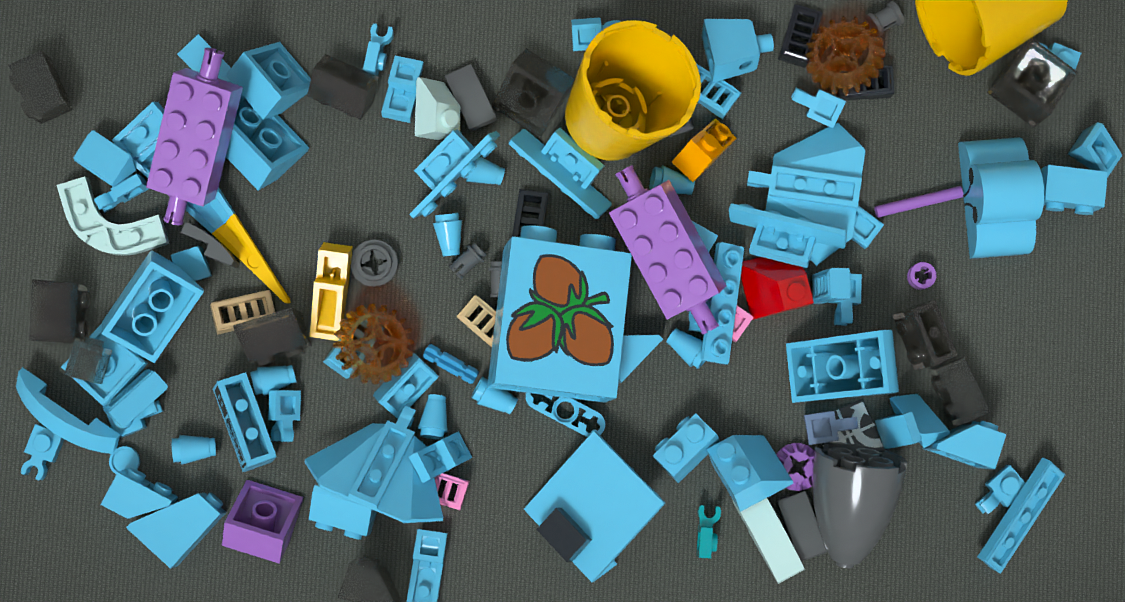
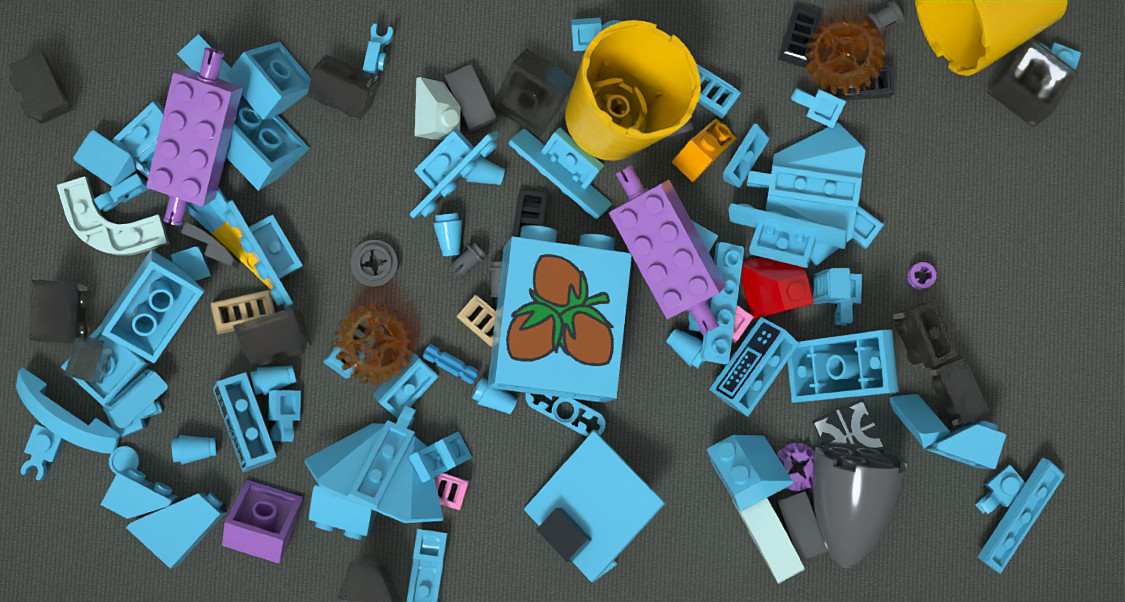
yellow slope [310,242,353,341] -> none
medium azure slope [381,55,424,123] -> none
medium azure cone [418,394,448,440] -> none
medium azure slope [618,335,663,383] -> none
medium azure cone [649,165,695,195] -> none
medium azure brick [653,413,721,483] -> none
teal plate [696,505,721,559] -> none
medium azure torso [702,19,774,82] -> none
sand blue plate [803,411,859,445] -> none
medium lavender bar [874,186,963,218] -> none
medium azure slope [875,411,922,449] -> none
medium azure brick [958,137,1044,259] -> none
medium azure brick [1040,165,1108,215] -> none
medium azure slope [1068,122,1122,178] -> none
none -> medium azure bracket [224,200,303,309]
none -> medium azure brick [709,317,799,417]
none -> medium azure slope [723,123,770,187]

